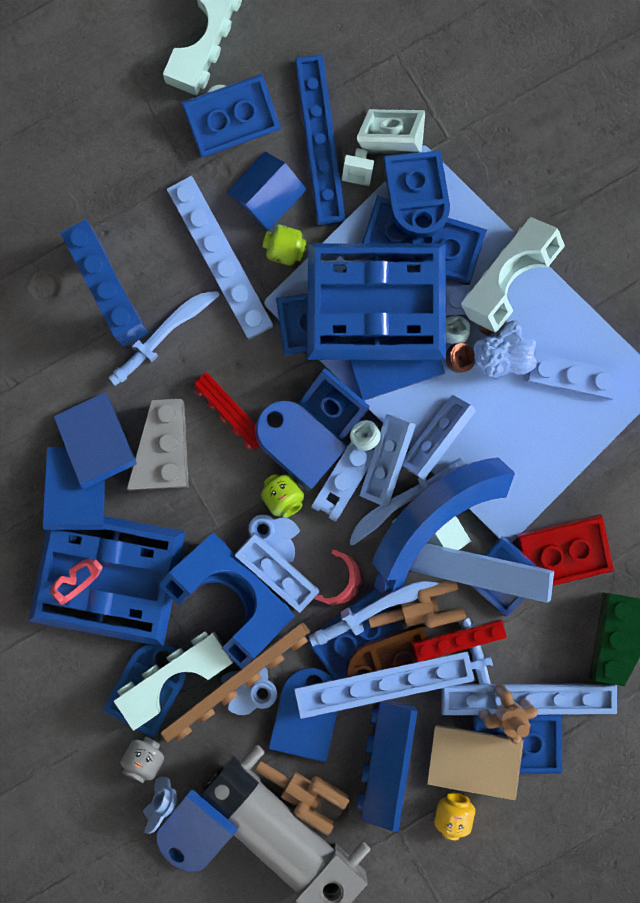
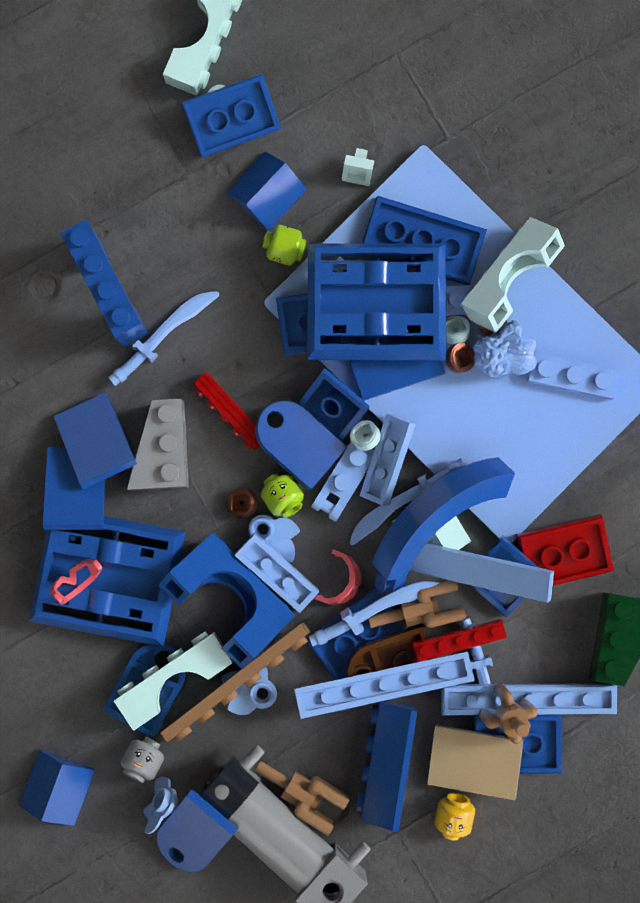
light blue plate [167,176,274,340] -> none
blue tile [269,668,338,762] -> none
blue tile [295,54,346,226] -> none
light aqua slope [357,109,425,154] -> none
blue tile [383,150,450,238] -> none
light blue plate [402,395,476,480] -> none
none -> blue slope [19,749,95,826]
none -> copper tile [227,488,258,517]

